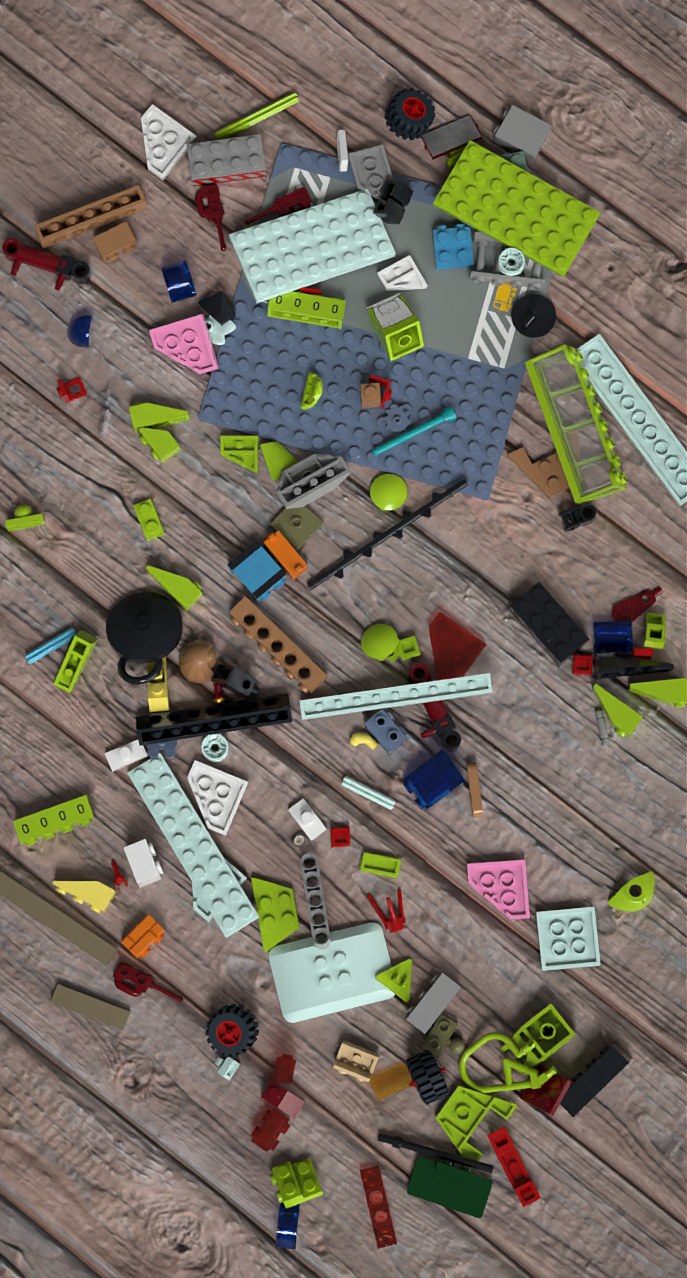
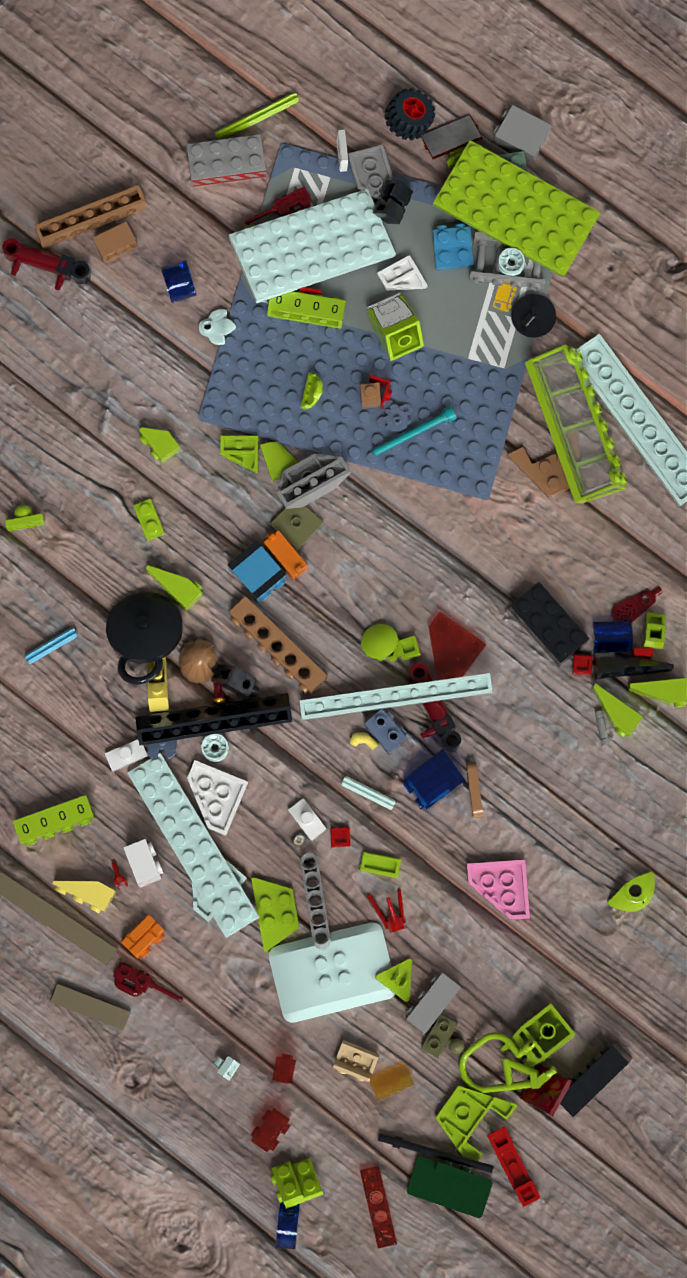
lime slope [53,630,99,693] -> none
red bracket [56,377,87,403] -> none
clear blue helmet [67,314,94,348] -> none
lime slope [129,402,190,433] -> none
white plate [141,104,197,181] -> none
bright pink plate [149,314,219,374] -> none
dark red piece [195,183,227,251] -> none
black slope [198,291,236,326] -> none
black wheel [205,1004,259,1057] -> none
dark red slope [261,1080,305,1119] -> none
black plant [307,479,468,590] -> none
lime dish [370,474,408,511] -> none
black wheel [406,1050,449,1105] -> none
light aqua plate [536,907,601,971] -> none
black piece [558,504,596,532] -> none

